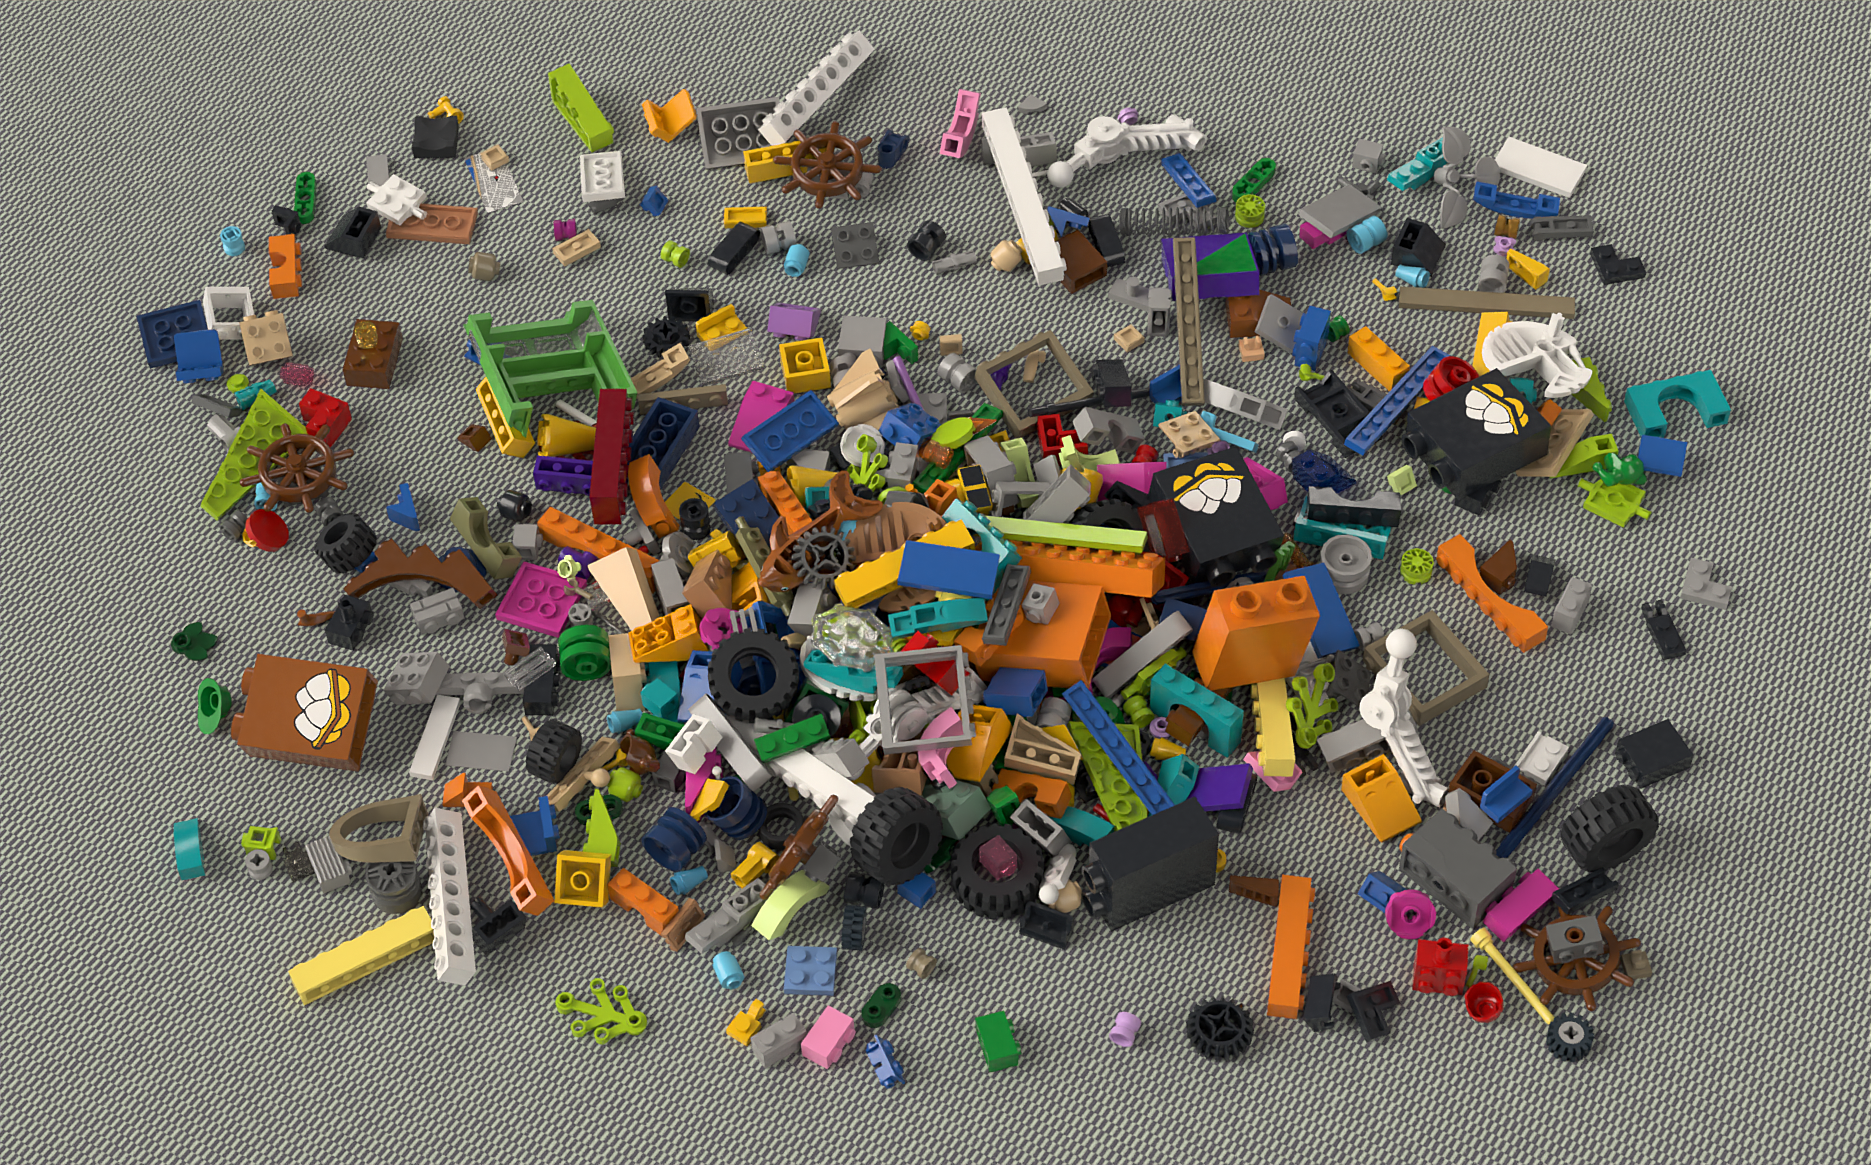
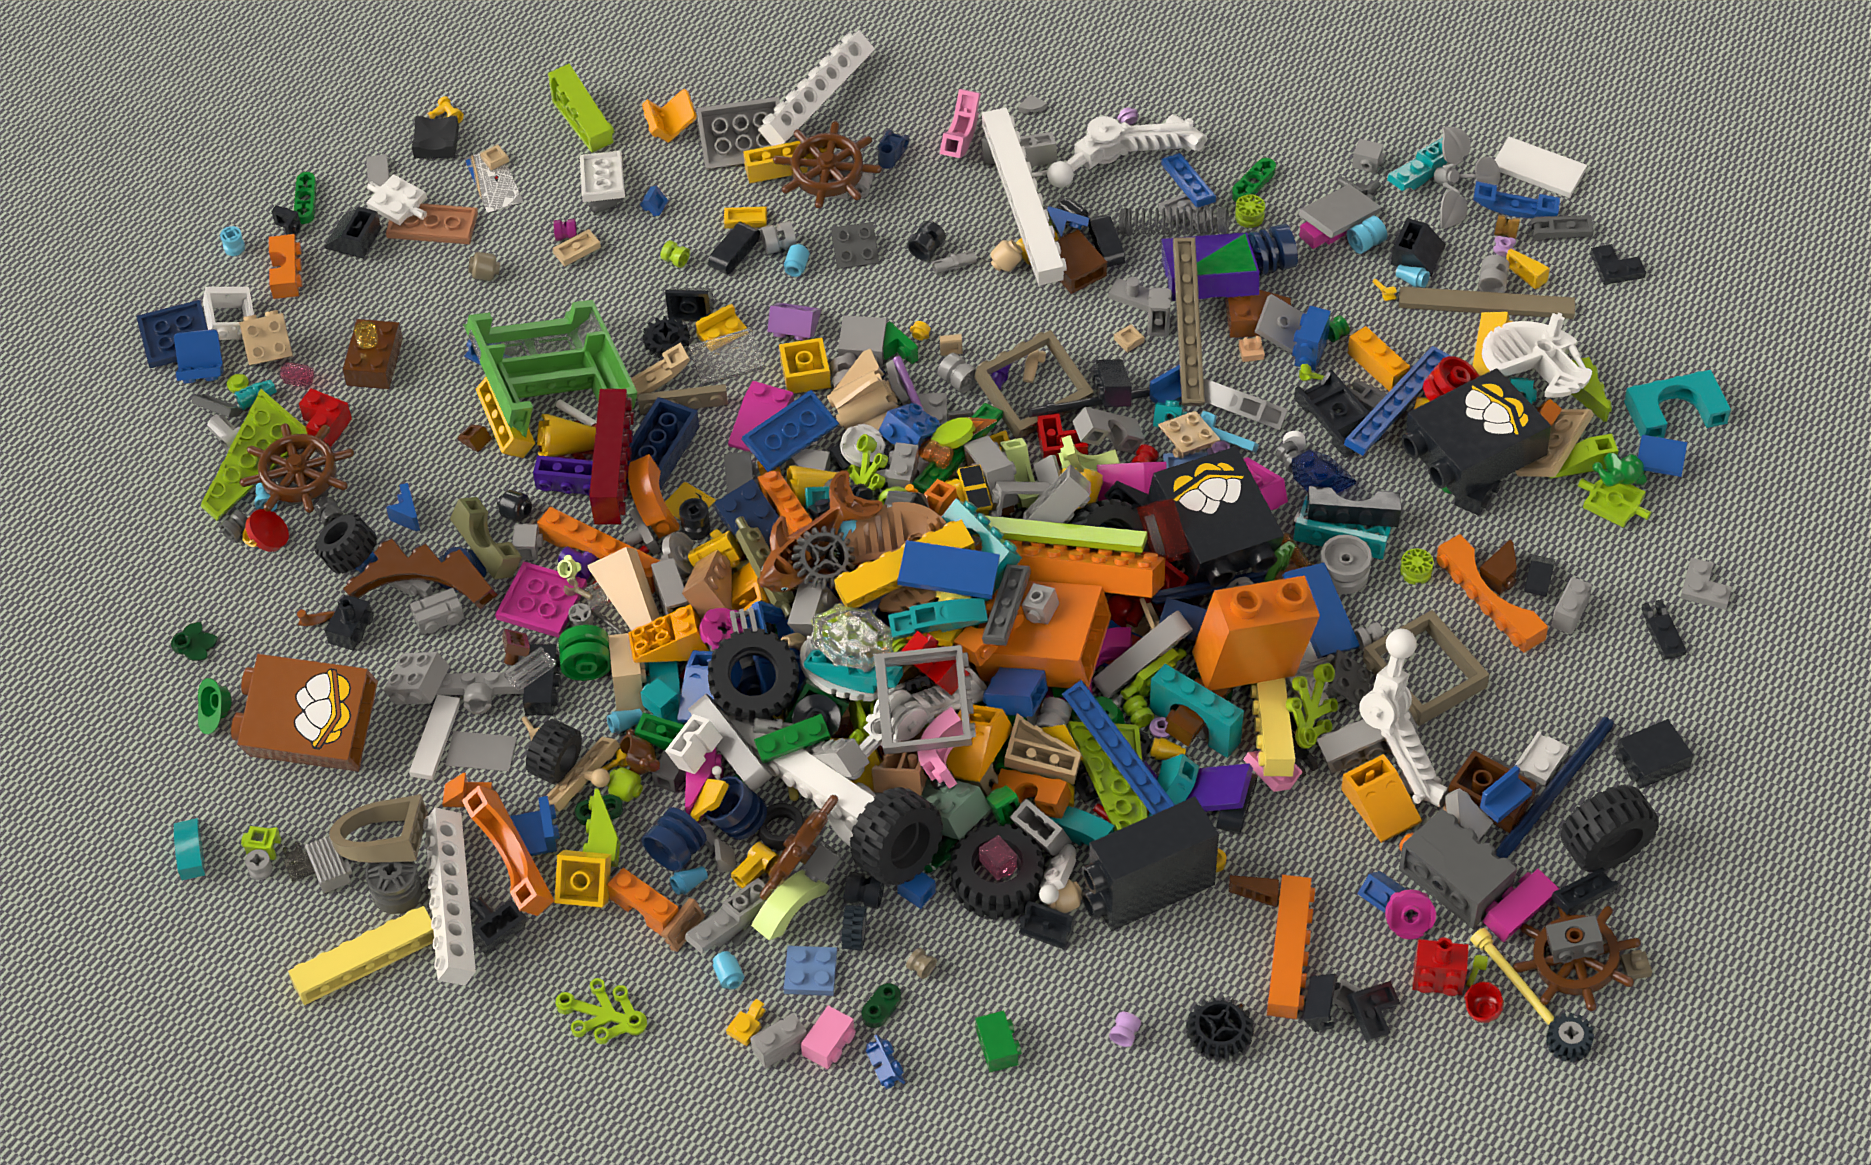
yellowish green tile [1387,465,1417,496] -> none

